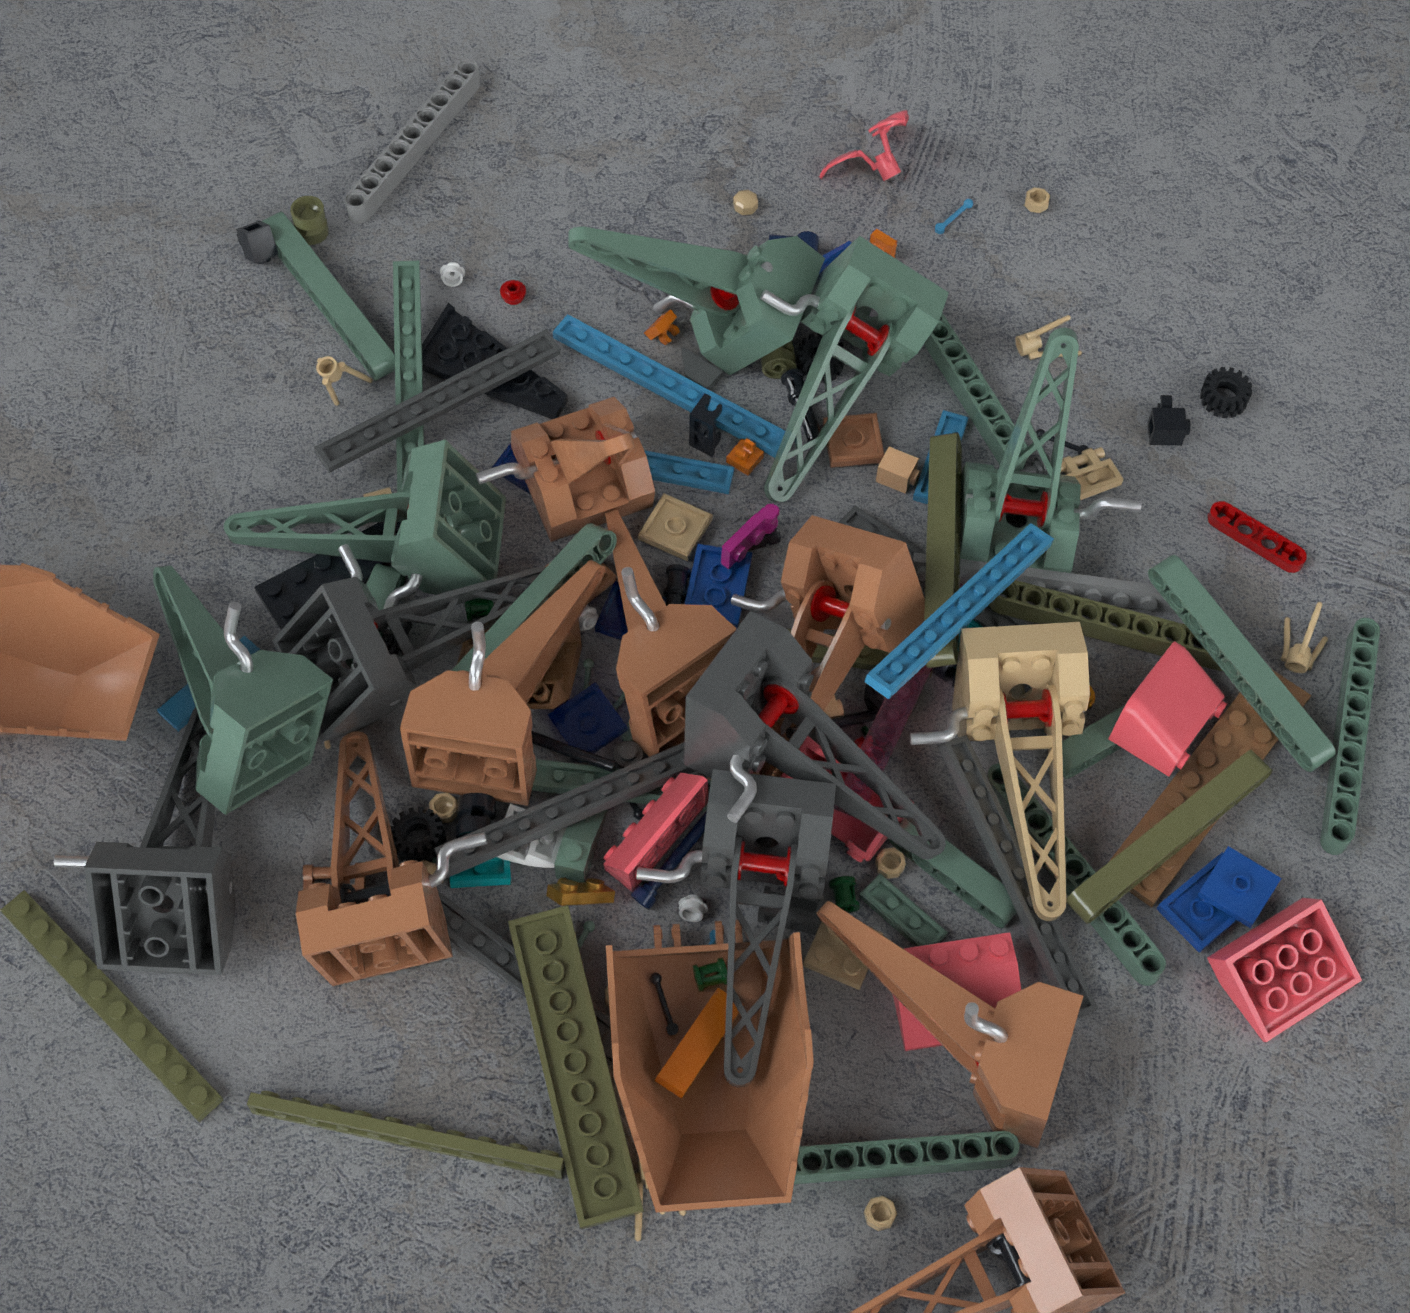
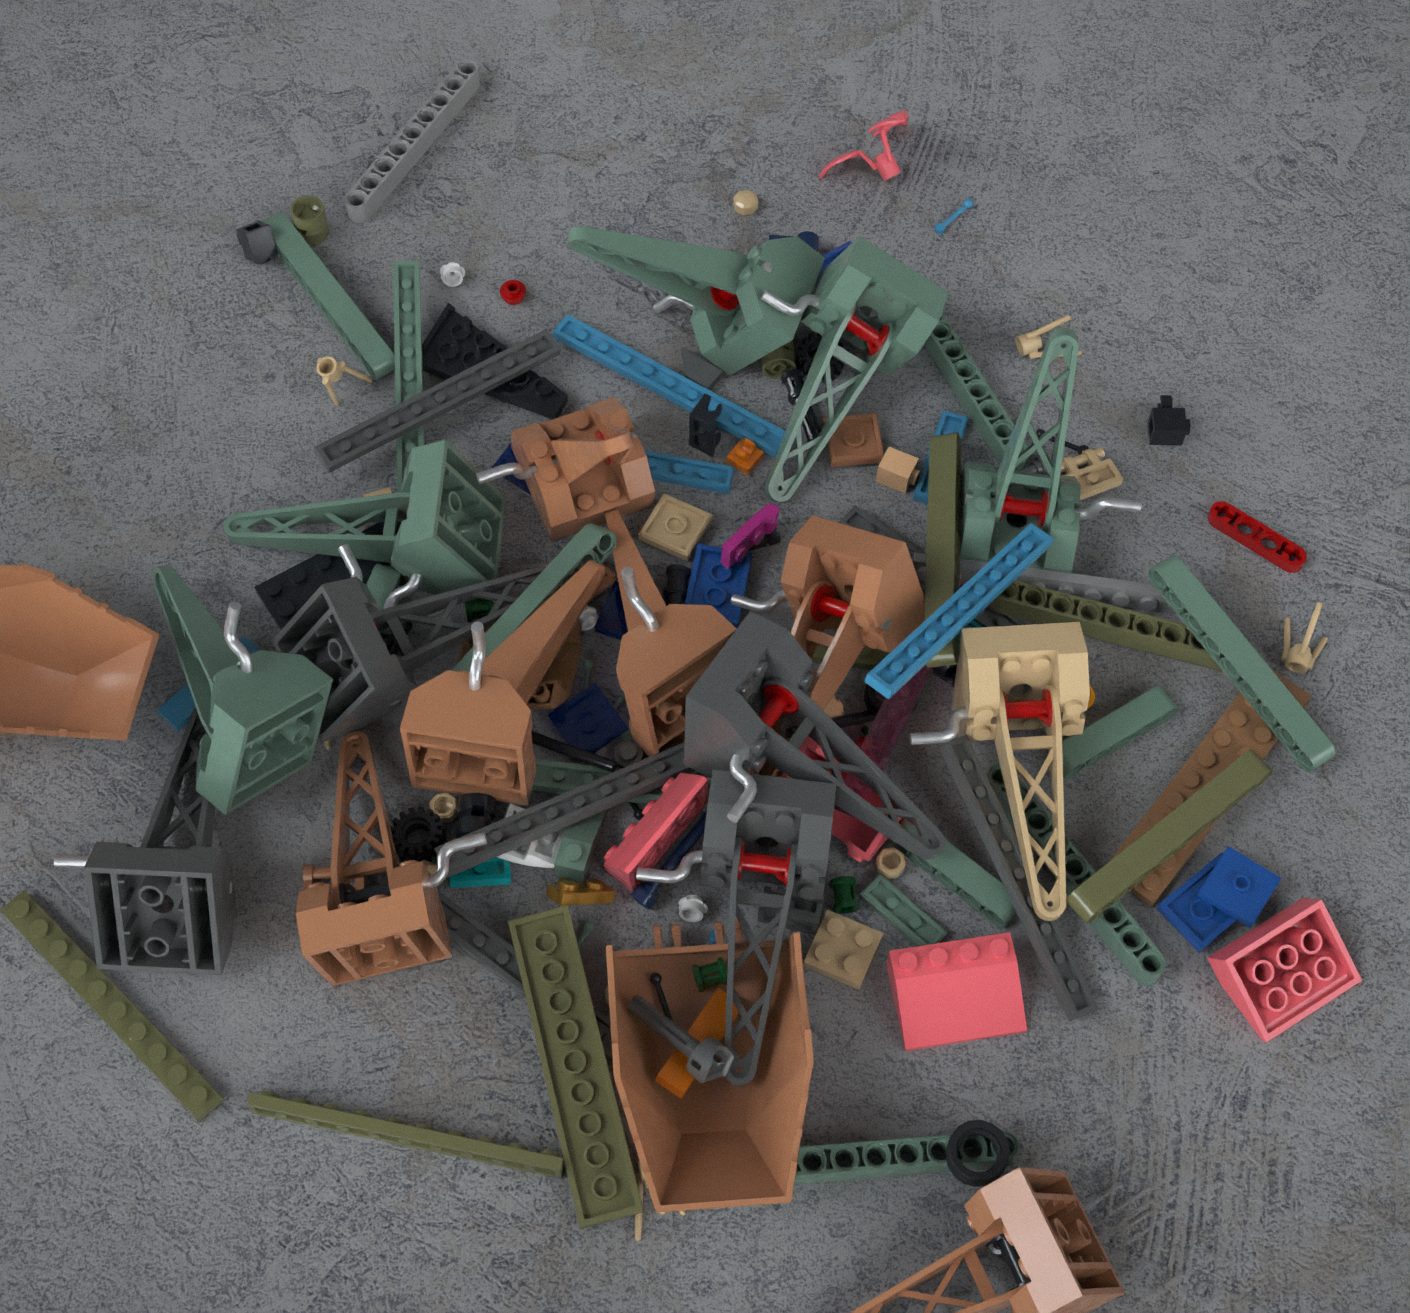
orange tile [644,309,680,345] -> none
nougat piece [817,901,1083,1148] -> none
tan tile [864,1196,897,1231] -> none
orange tile [870,229,897,258] -> none
tan tile [1024,187,1050,213] -> none
coral windscreen [1108,641,1227,777] -> none
black tyre [1200,367,1252,418] -> none
sand green beam [1320,618,1380,855] -> none
none -> dark grey piece [626,995,734,1083]
none -> black tyre [945,1120,1010,1187]

